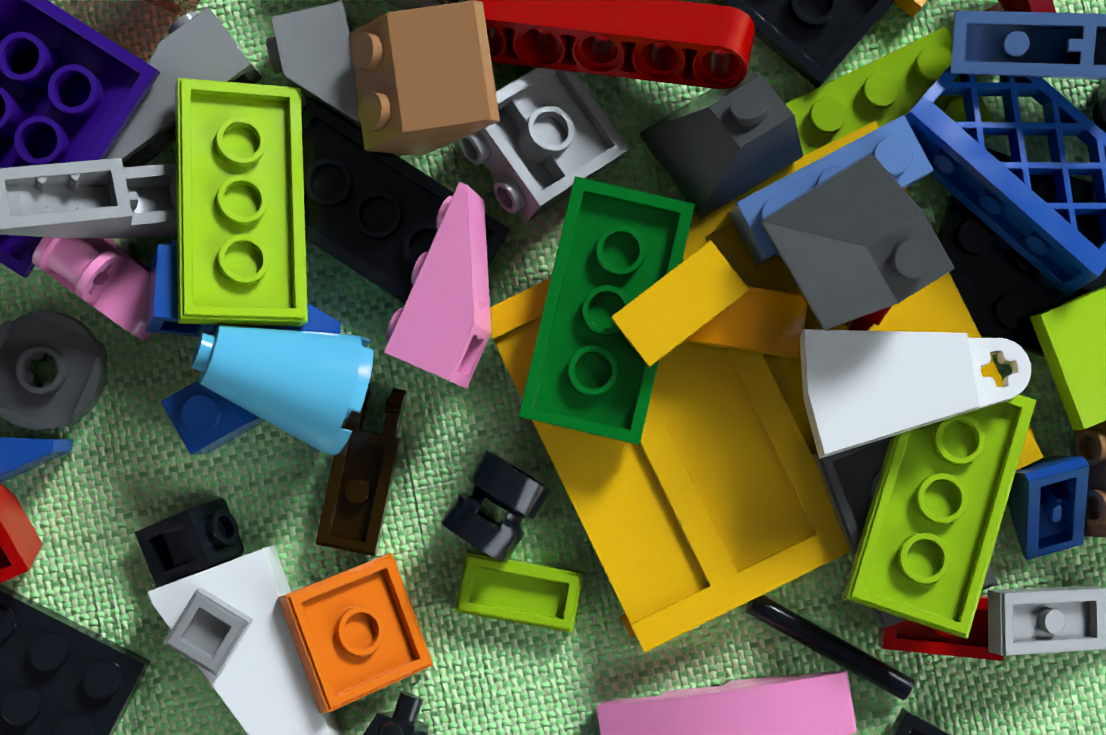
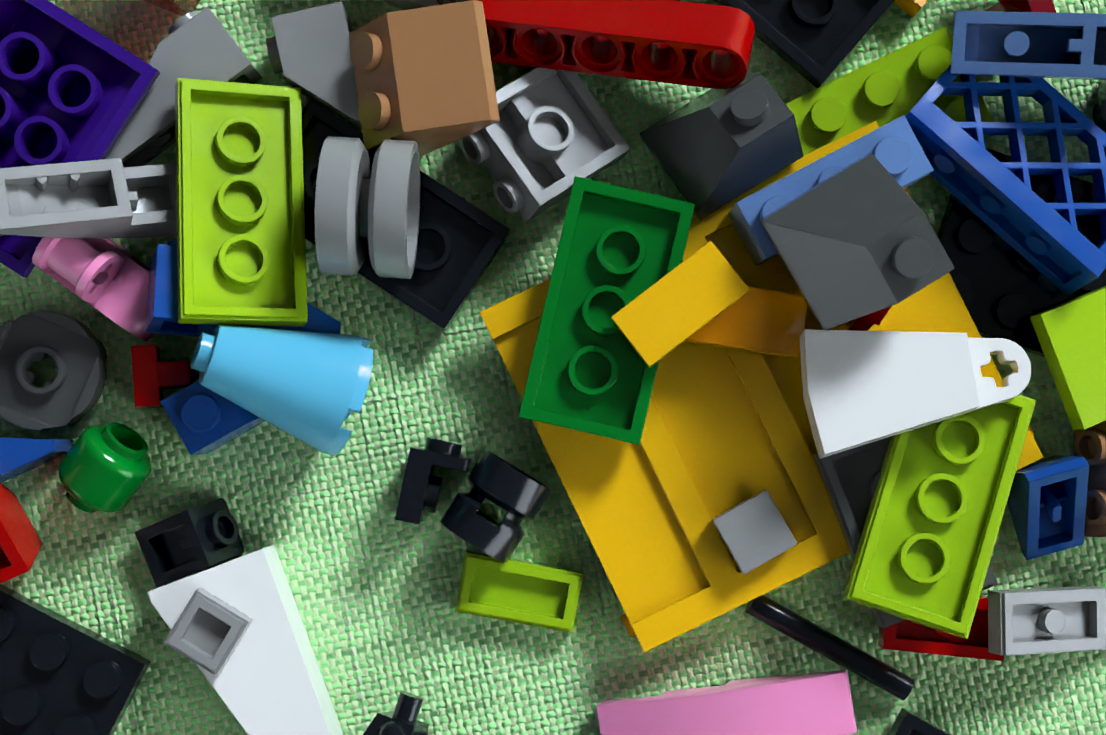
orange tile [278,553,433,714] -> none
dark brown hinge [316,383,407,556] -> none
bright pink slope [384,182,491,389] -> none
none -> green head [59,422,151,513]
none -> red tile [131,344,192,409]
none -> light grey wheel [314,136,421,279]
none -> black bracket [395,438,472,524]
none -> light grey tile [711,489,798,574]

